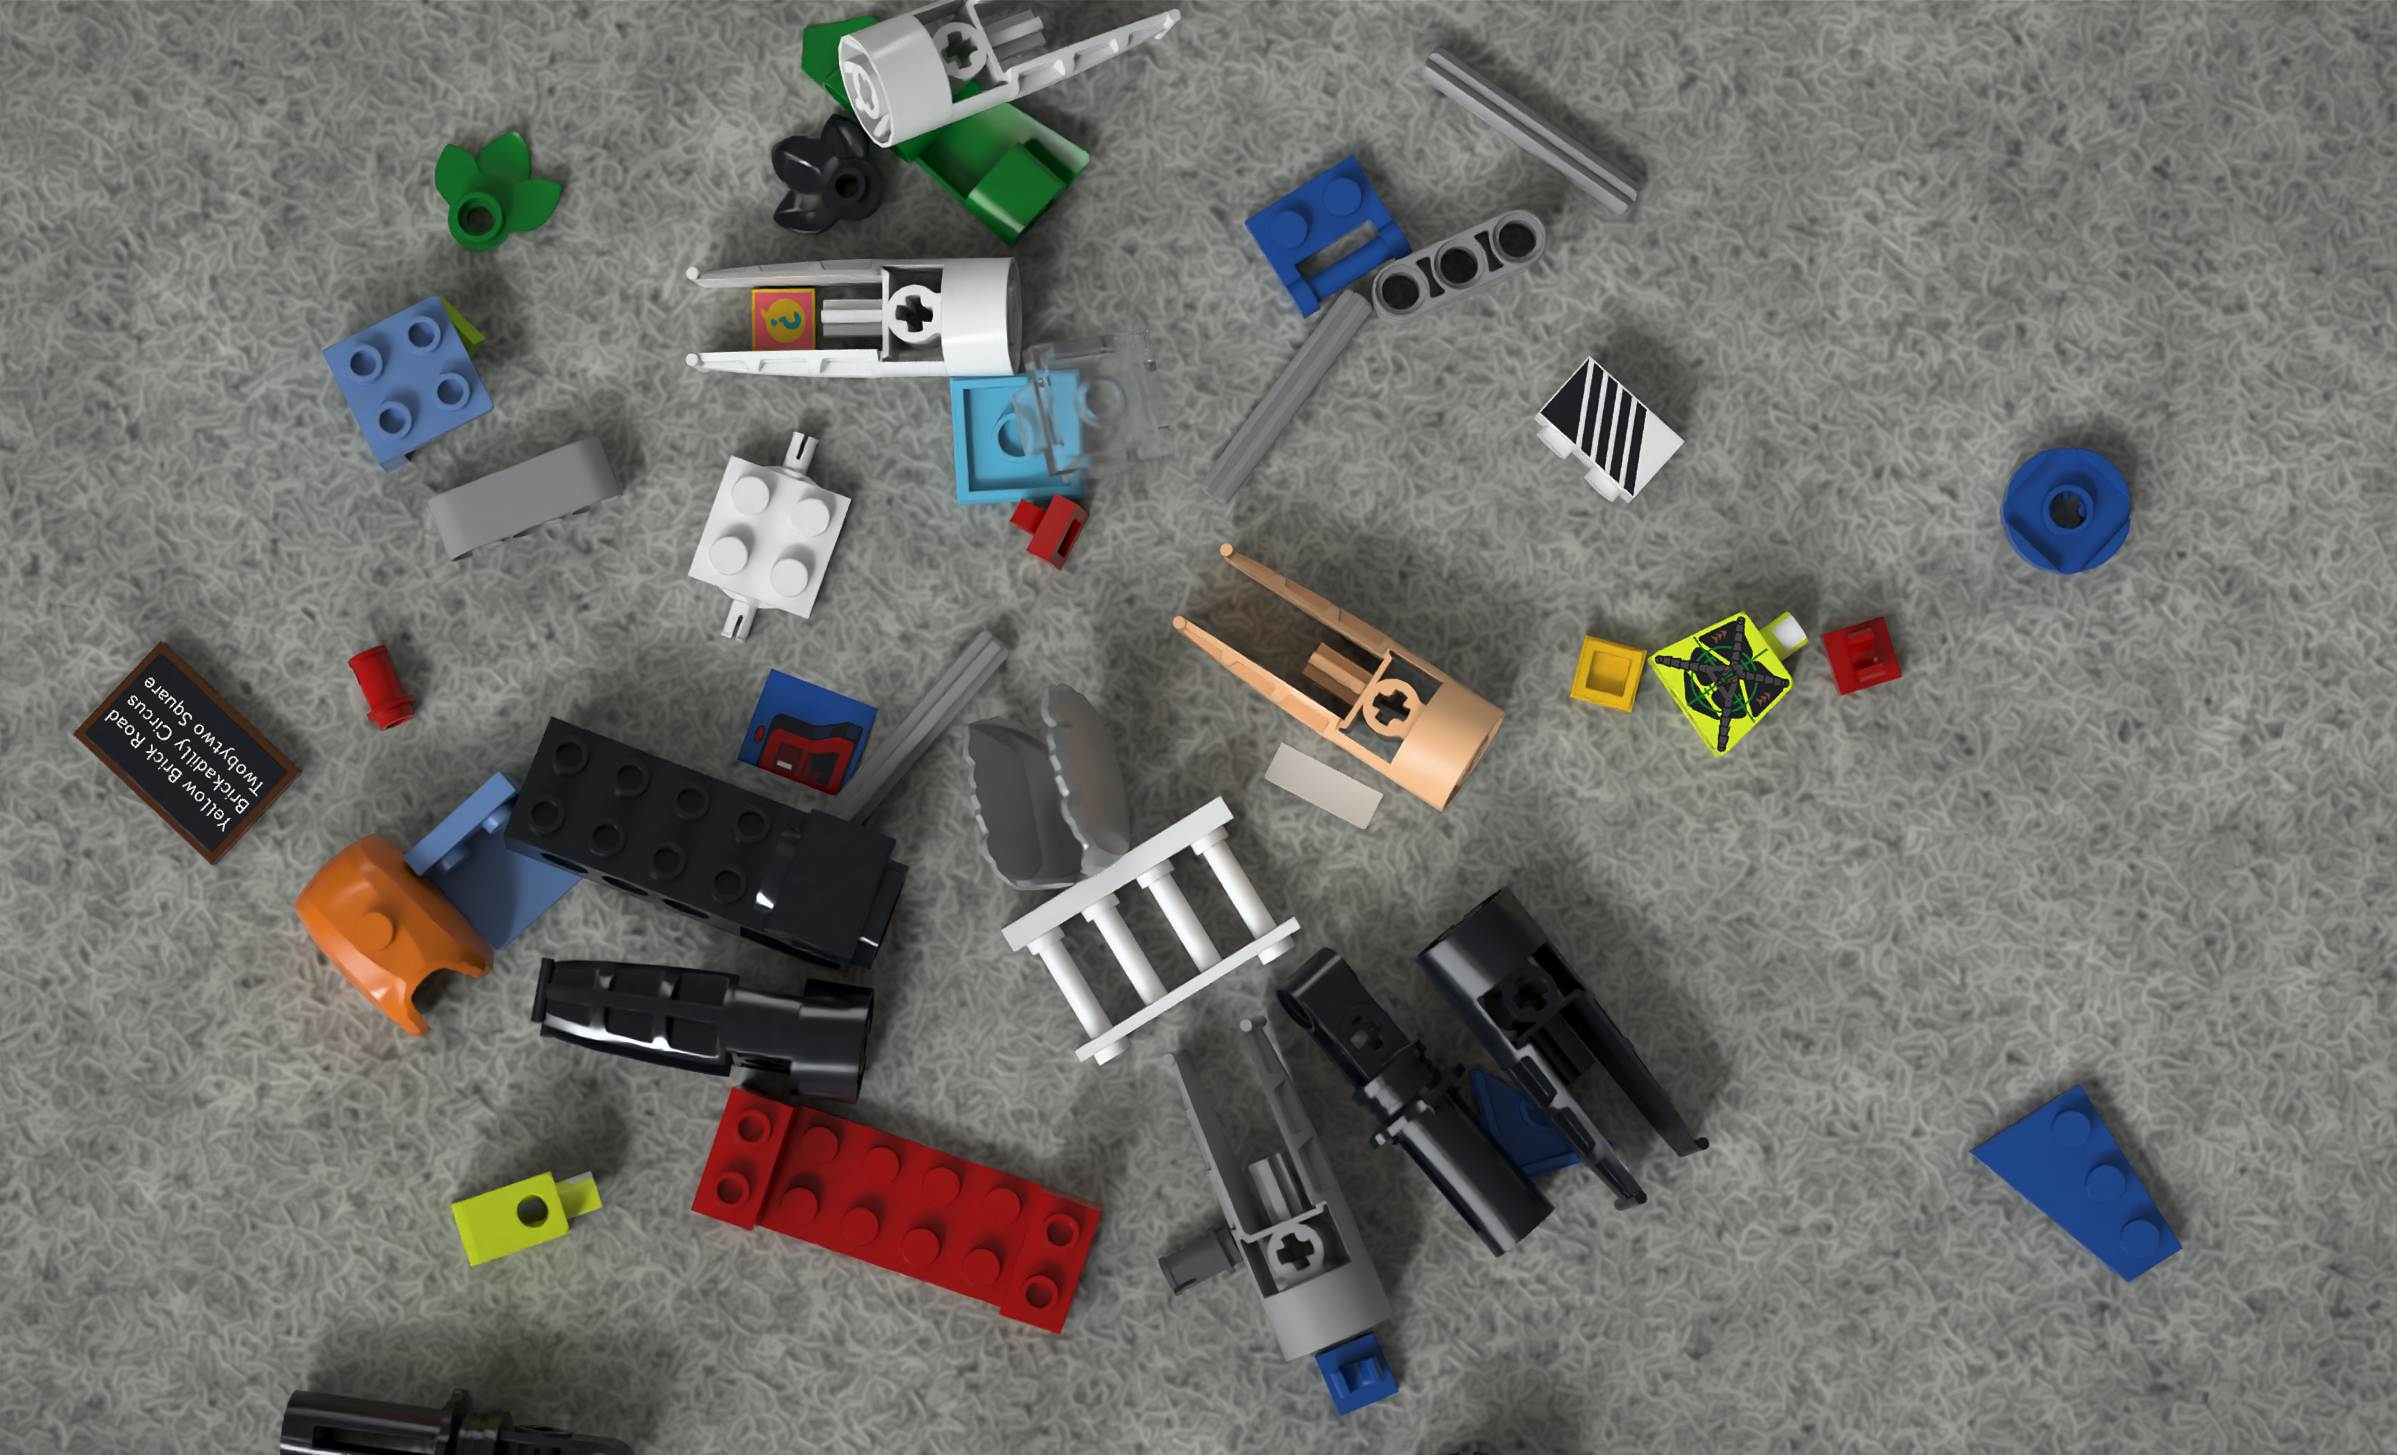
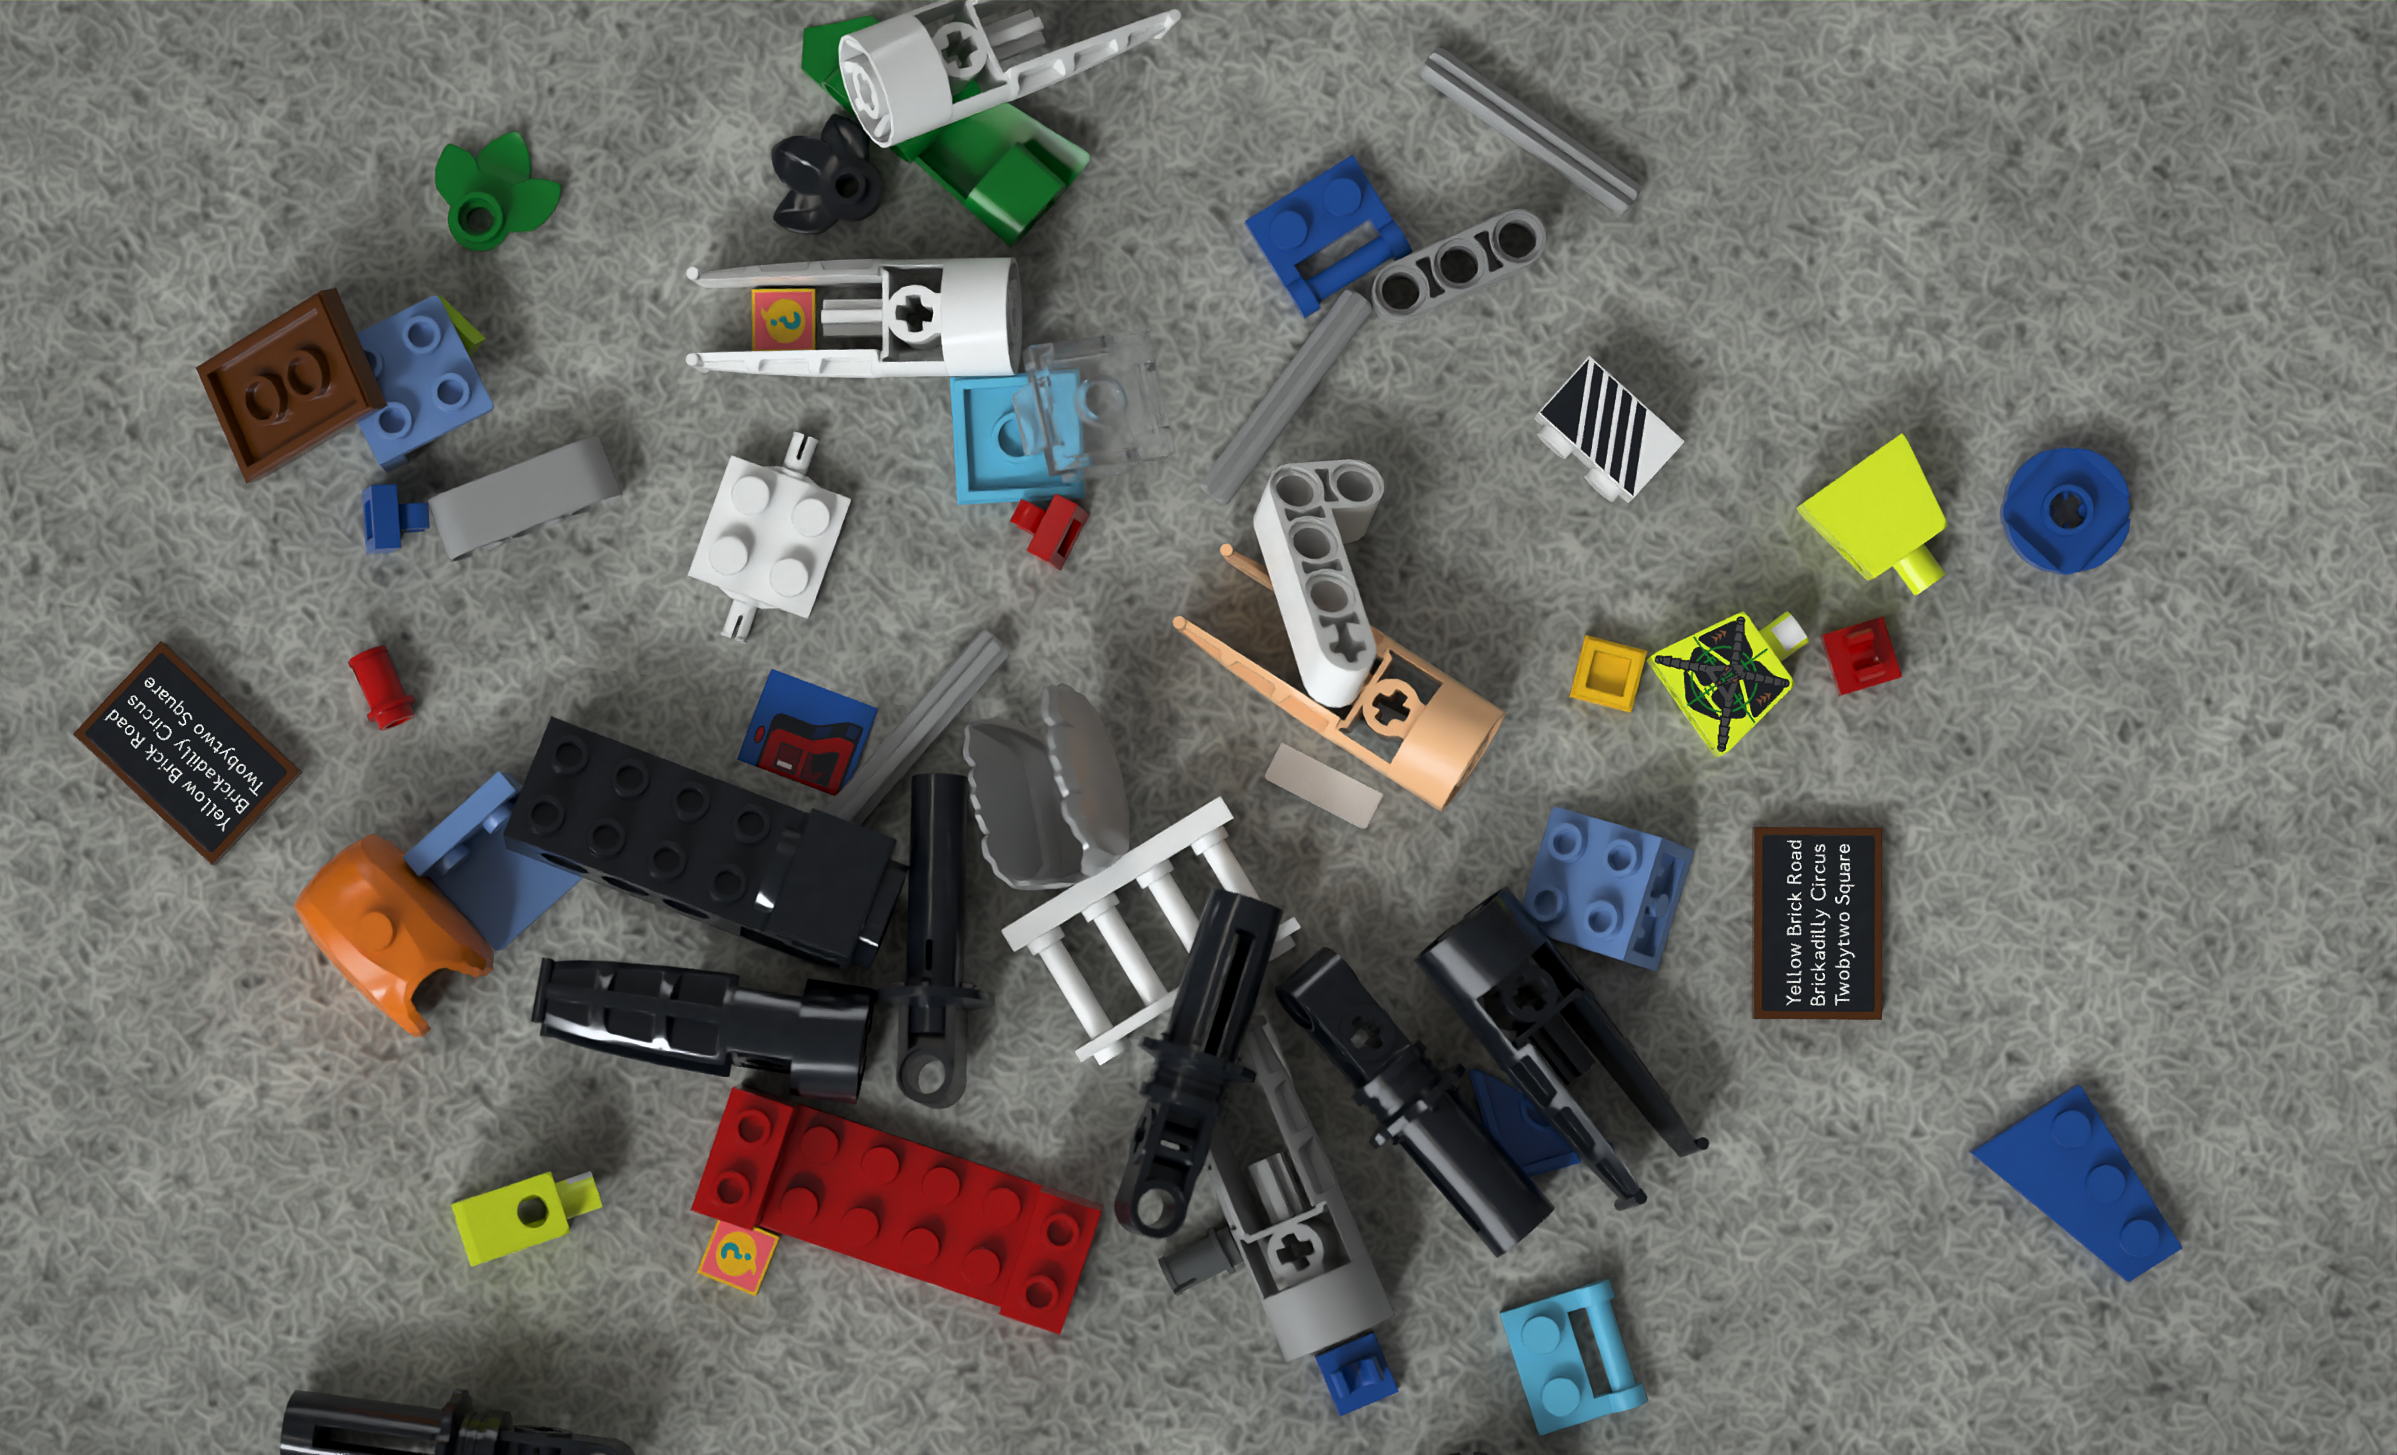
none -> reddish brown tile [196,288,388,483]
none -> blue tile [362,484,430,555]
none -> tile [696,1220,782,1296]
none -> black piece [873,773,995,1109]
none -> black piece [1114,888,1284,1239]
none -> white beam [1253,459,1384,707]
none -> medium azure plate [1499,1278,1649,1436]
none -> medium blue bracket [1522,807,1695,972]
none -> black tile [1752,827,1882,1020]
none -> neon yellow torso [1796,433,1948,596]

